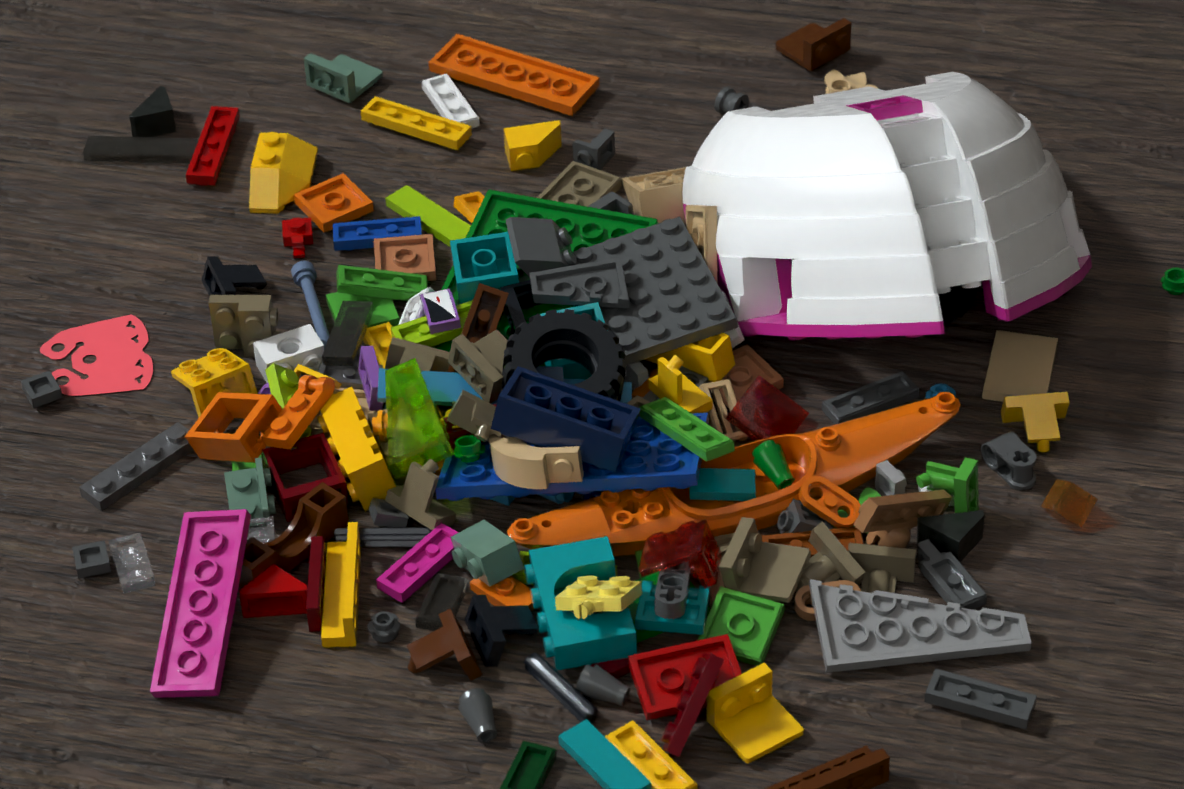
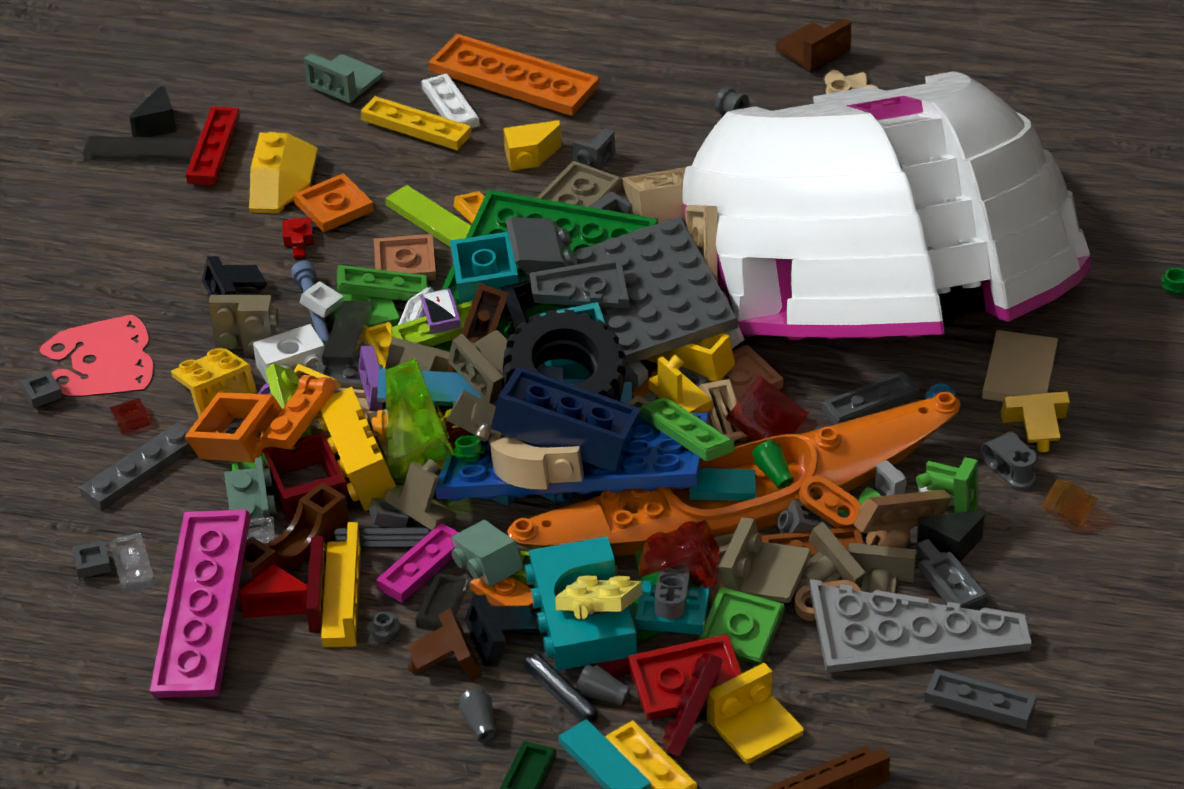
blue plate [333,216,422,251] -> none
none -> clear red tile [110,398,151,434]
none -> white plate [300,281,344,318]

